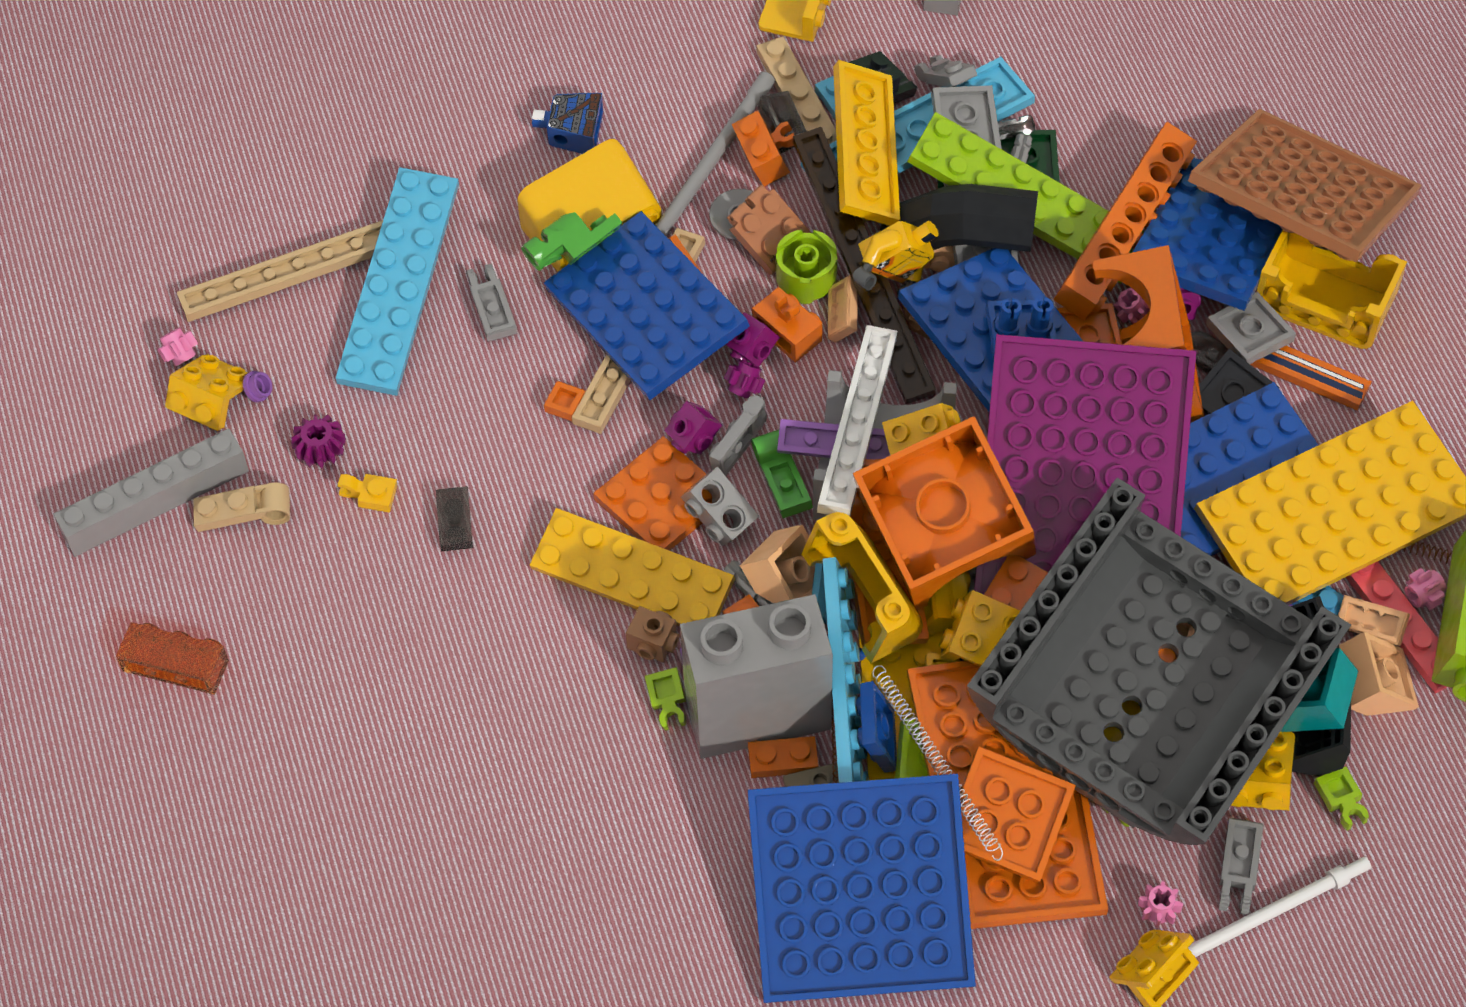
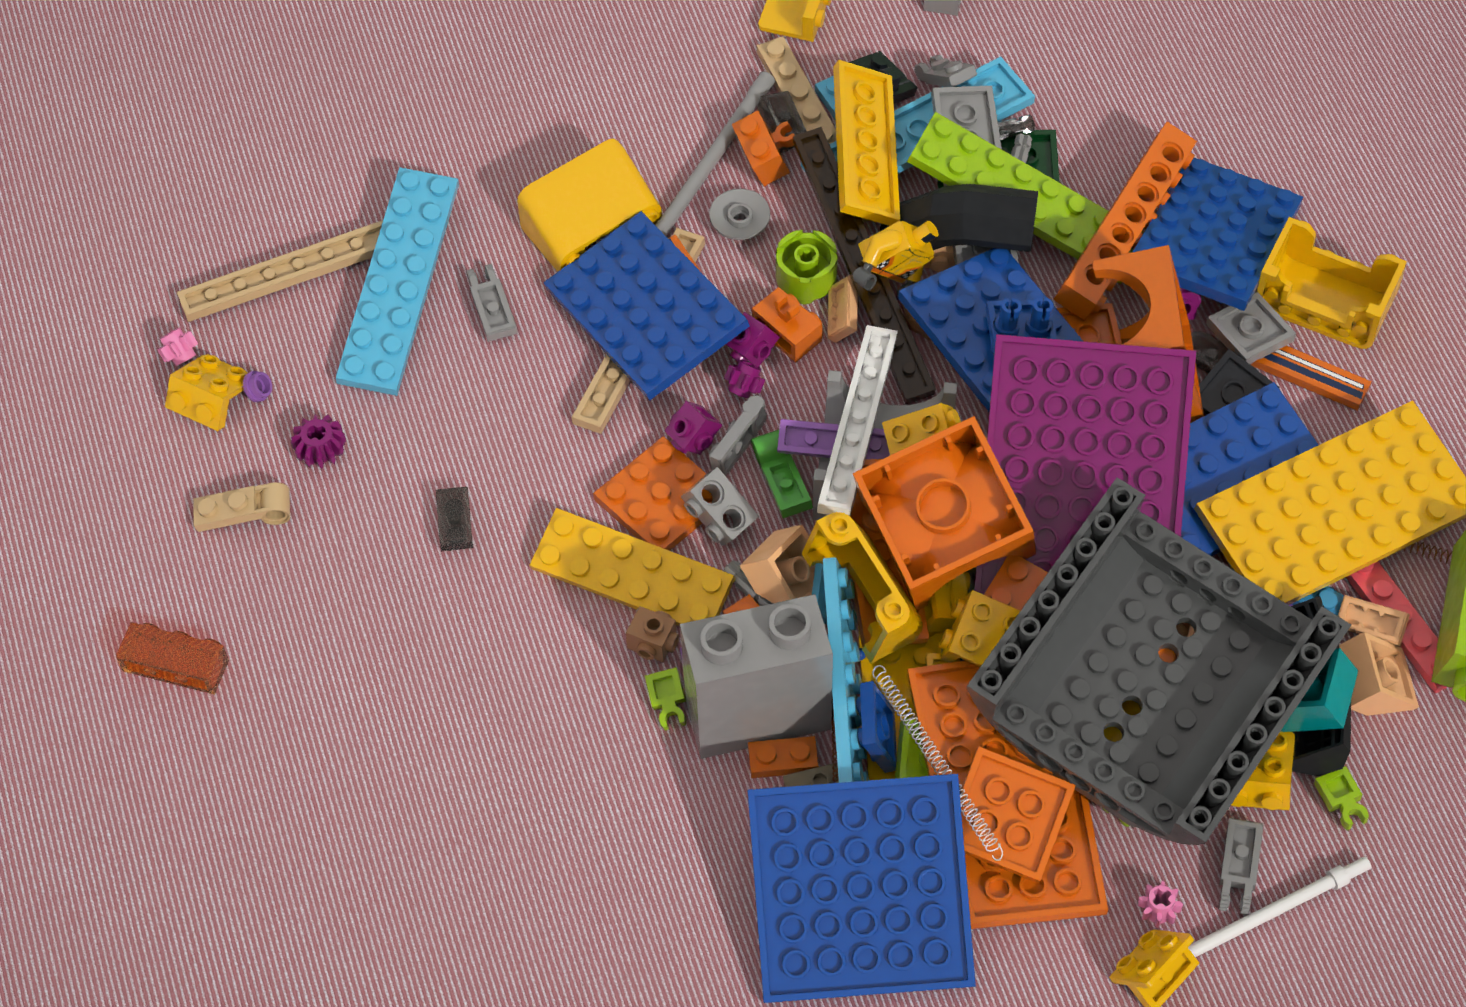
light grey brick [53,428,249,557] -> none
yellow plate [337,474,397,513] -> none
bright green plate [521,212,622,271] -> none
torso [532,93,604,154] -> none
orange plate [544,381,586,421] -> none
nougat plate [727,185,811,275] -> none
bright pink gear [1114,288,1150,324] -> none
nougat plate [1188,108,1422,263] -> none
bright pink gear [1404,568,1447,610] -> none

